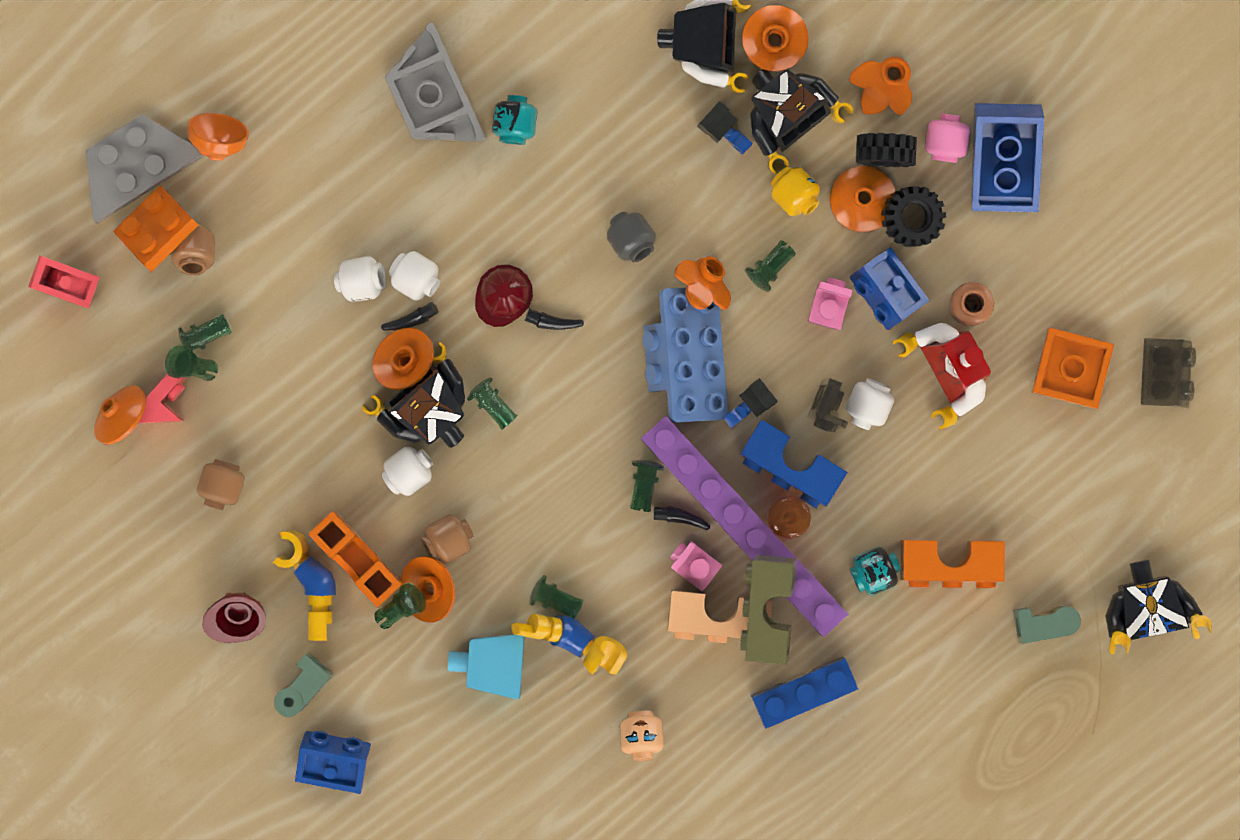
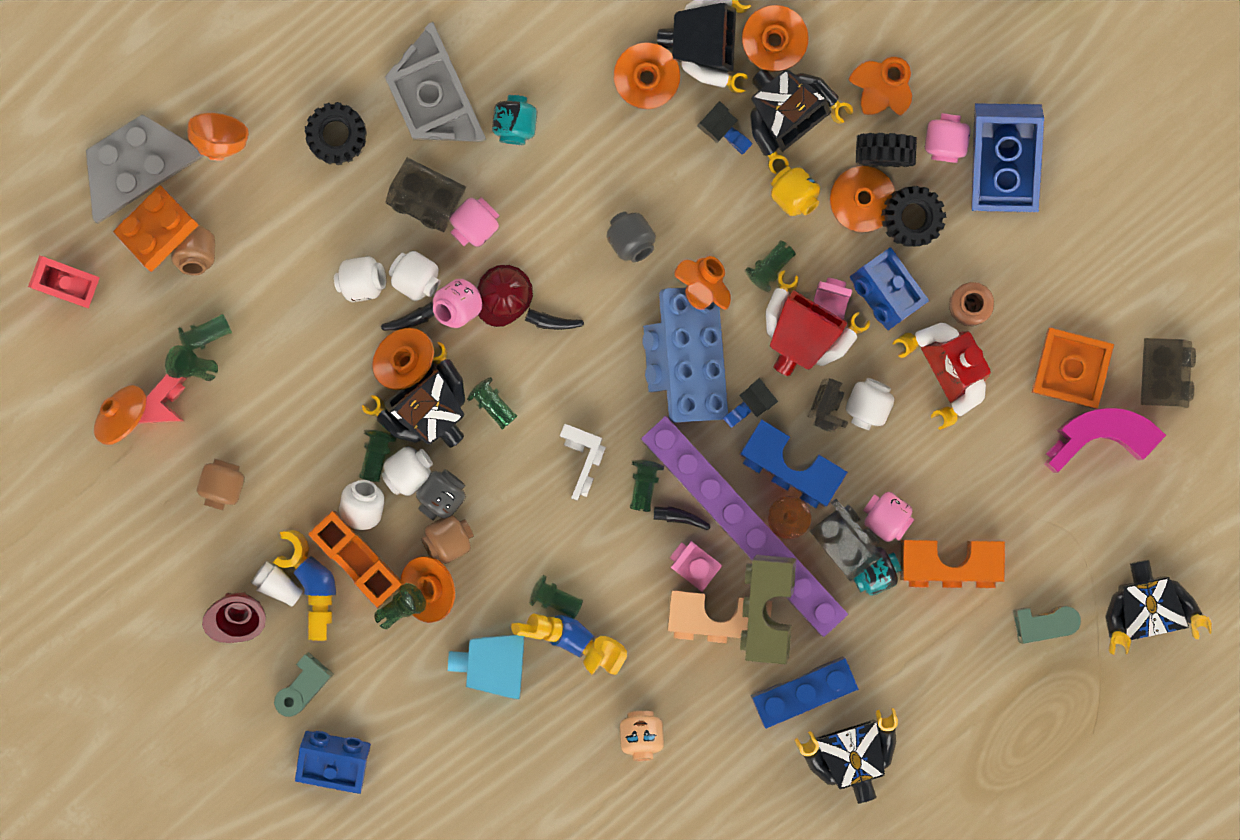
none -> white cone [251,561,303,607]
none -> black tyre [305,102,367,165]
none -> white head [339,480,385,530]
none -> clear green pin [359,429,397,482]
none -> clear smoke bracket [386,157,466,232]
none -> dark grey head [416,469,466,520]
none -> bright pink head [433,279,482,328]
none -> bright pink head [450,197,499,247]
none -> white bracket [560,424,606,501]
none -> orange dish [614,42,680,109]
none -> red torso [766,270,870,376]
none -> torso [795,708,898,804]
none -> clear smoke bracket [810,499,882,581]
none -> bright pink head [863,492,915,542]
none -> dark pink arch [1044,408,1166,473]

